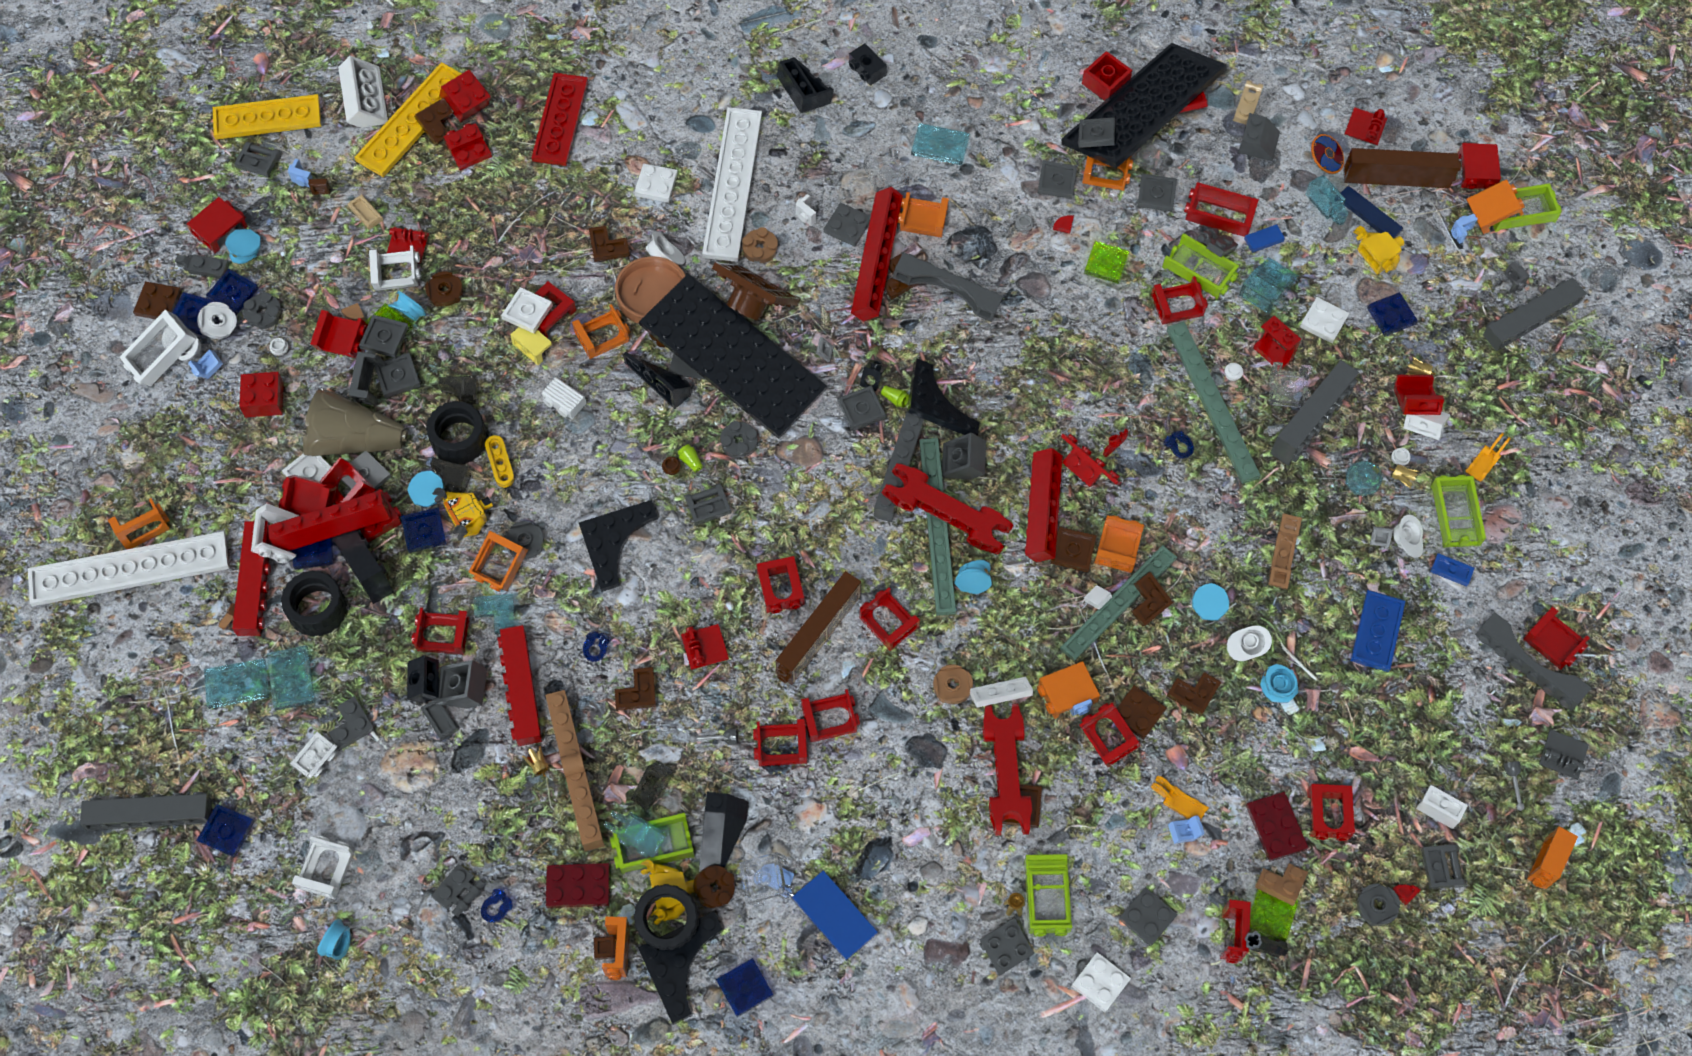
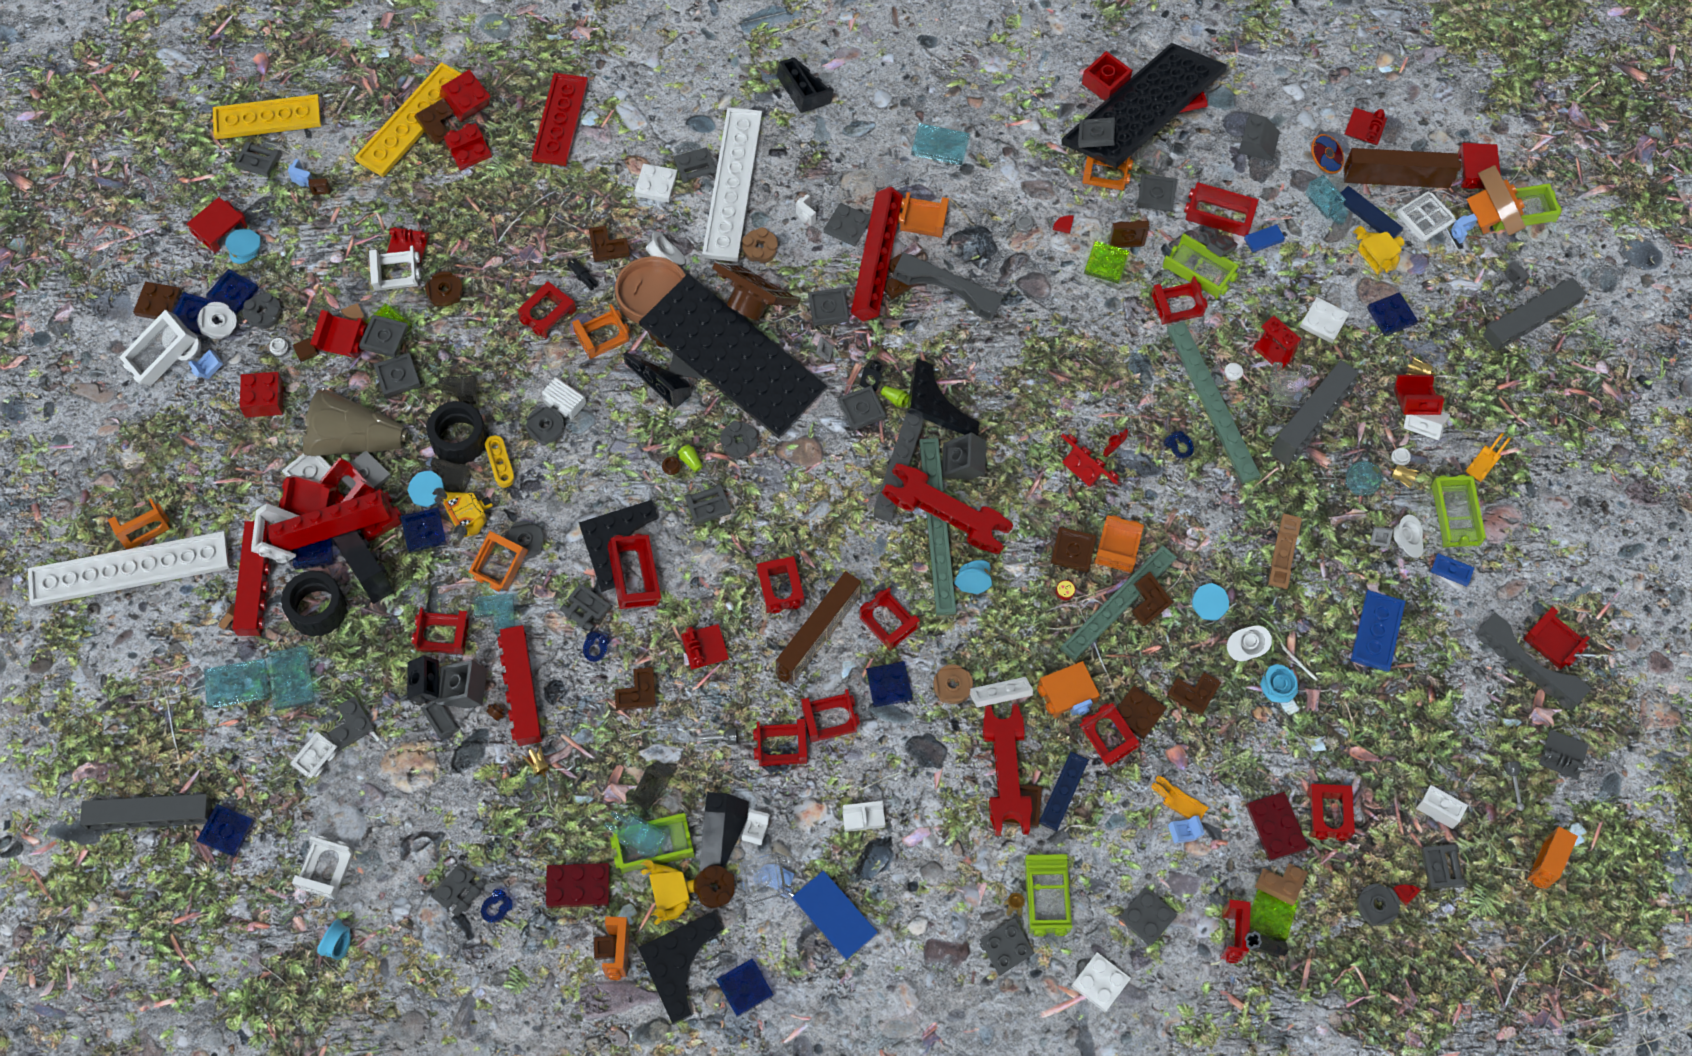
dark grey hinge [175,255,229,279] -> none
white slope [338,56,388,128] -> none
tan tile [347,194,383,230] -> none
dark grey panel [348,350,385,406] -> none
medium azure hat [388,291,426,321] -> none
white plate [501,287,553,334] -> none
light yellow panel [510,327,552,365] -> none
medium nougat hinge [545,690,605,852] -> none
black tyre [634,884,699,950] -> none
black brick [848,43,887,86] -> none
red brick [1025,448,1063,562] -> none
dark grey plate [1037,160,1077,199] -> none
white tile [1084,585,1112,609] -> none
tan plate [1233,80,1264,125] -> none
clear light blue slope [1239,257,1299,314] -> none
none -> reddish brown tile [292,338,318,362]
none -> reddish brown plate [486,703,505,721]
none -> dark grey plate [526,407,565,445]
none -> dark grey plate [560,583,611,632]
none -> black pin [567,258,598,290]
none -> red piece [608,534,661,609]
none -> dark grey plate [674,147,716,183]
none -> white bracket [742,809,770,845]
none -> dark grey plate [808,288,849,327]
none -> white panel [842,801,885,832]
none -> clear blue plate [866,661,913,708]
none -> dark blue tile [1039,751,1089,832]
none -> tile [1056,580,1076,601]
none -> reddish brown plate [1108,220,1150,249]
none -> clear piece [1396,191,1456,242]
none -> medium nougat slope [1478,165,1526,236]

